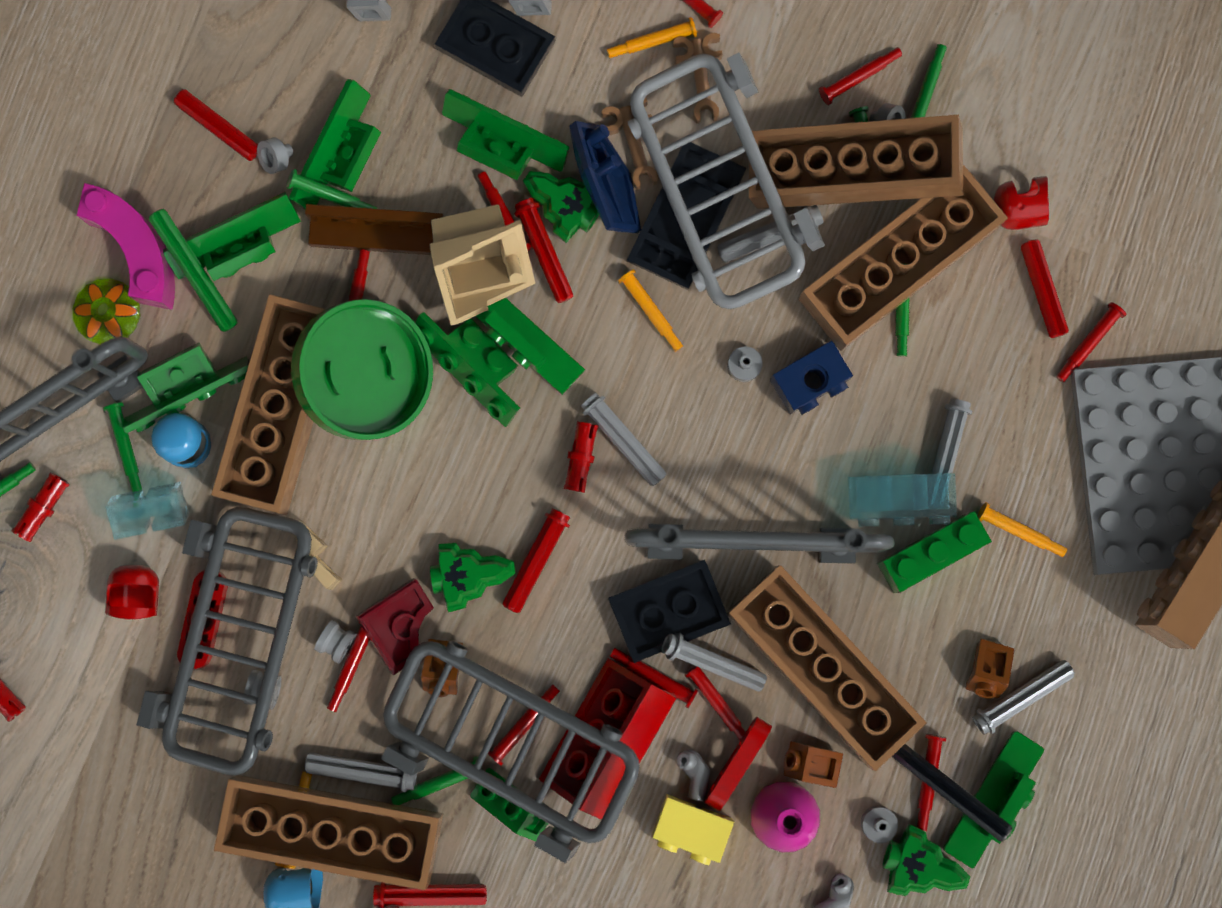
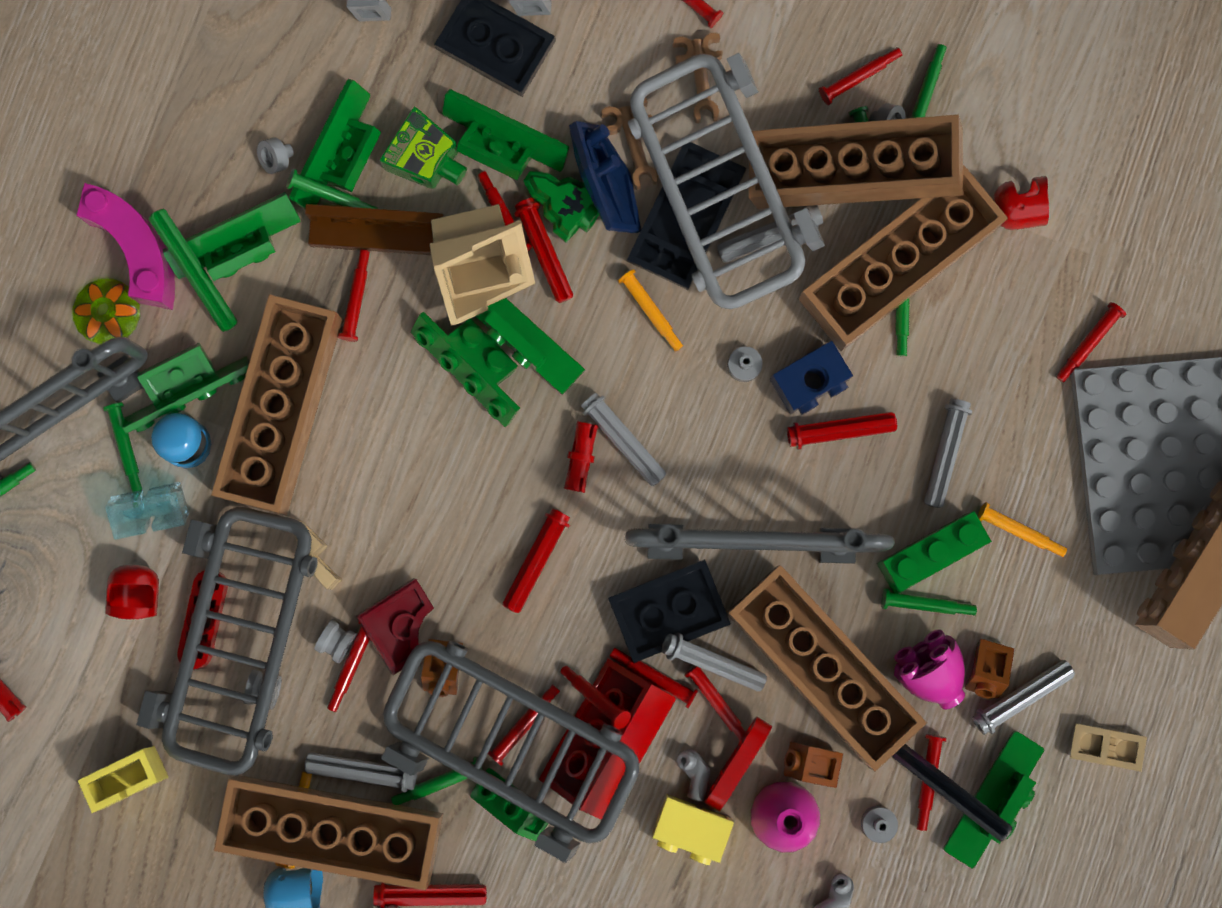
red pin [11,472,70,542] -> none
red axle [174,89,258,161] -> none
green piece [291,300,433,440] -> none
green rock [430,543,516,613] -> none
light orange piece [607,17,697,58] -> none
clear light blue brick [848,473,957,527] -> none
green rock [882,824,971,896] -> none
red axle [1021,239,1069,338] -> none
none -> light yellow piece [78,746,169,813]
none -> torso [380,107,467,189]
none -> red piece [560,666,631,730]
none -> red axle [787,412,897,450]
none -> green piece [881,588,977,616]
none -> dark pink piece [894,629,965,710]
none -> tan slope [1070,723,1147,772]

